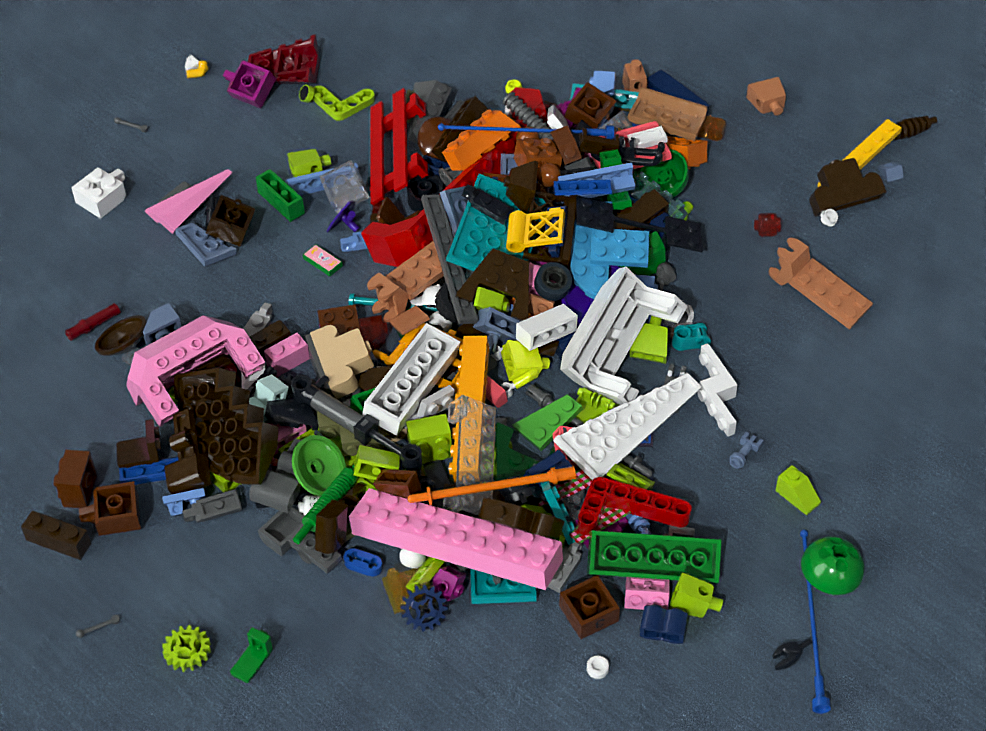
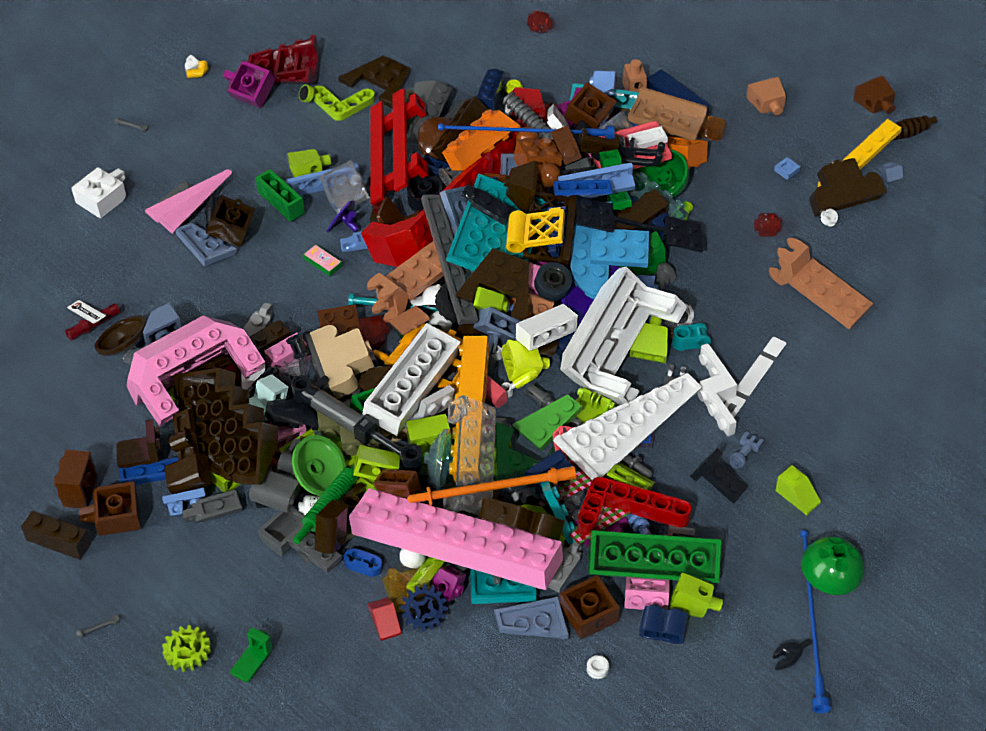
none -> white sticker [67,300,106,324]
none -> clear slope [273,354,310,379]
none -> black bush [286,334,310,359]
none -> dark brown wing [339,55,411,109]
none -> slope [367,597,401,641]
none -> clear light blue dish [424,429,451,490]
none -> dark blue brick [477,68,505,111]
none -> sand blue wing [494,597,568,639]
none -> clear red head [527,10,552,34]
none -> black bracket [690,448,748,504]
none -> white sticker [725,337,786,417]
none -> medium blue plate [774,157,801,180]
none -> reddish brown torso [853,75,895,114]

